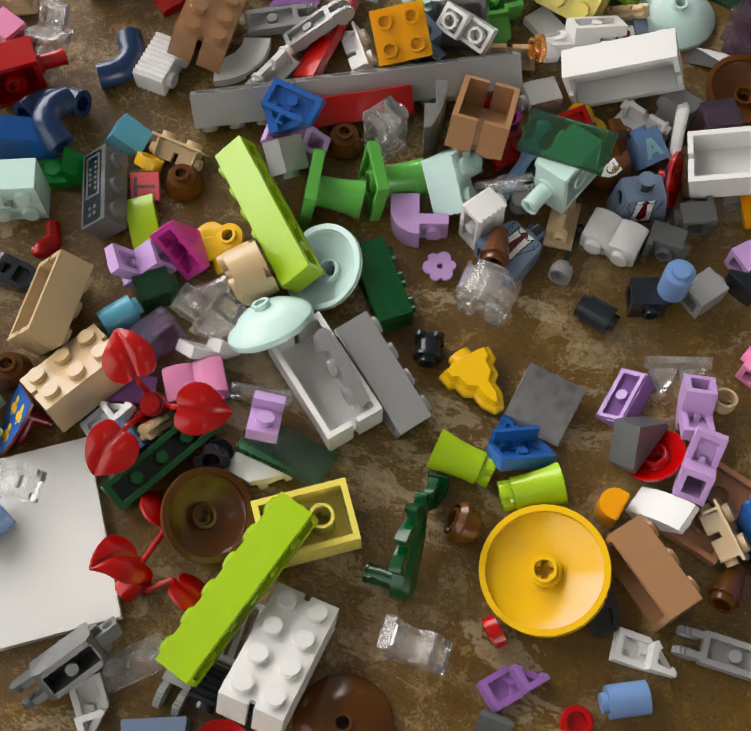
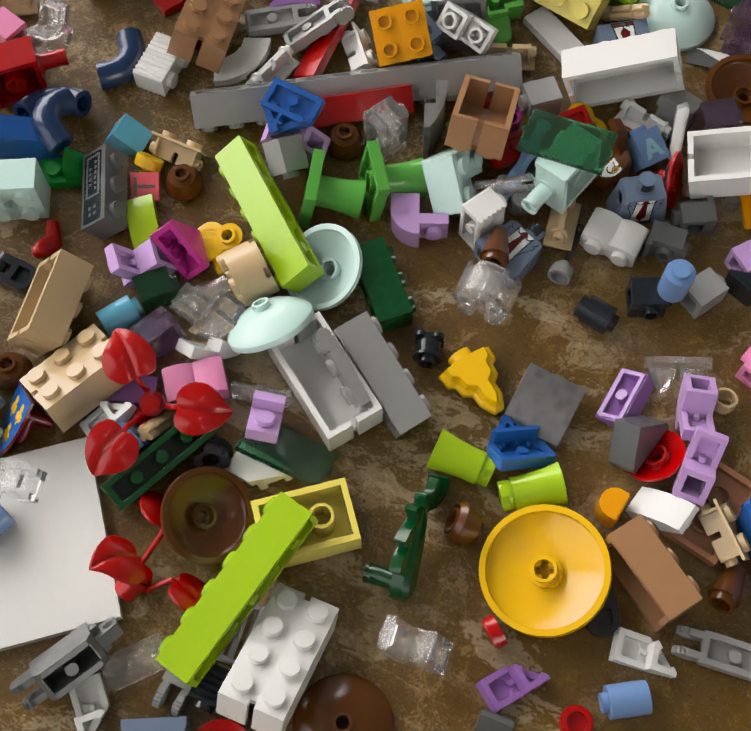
lavender plant [422,251,456,281] -> none
white plate [528,15,628,65] -> none

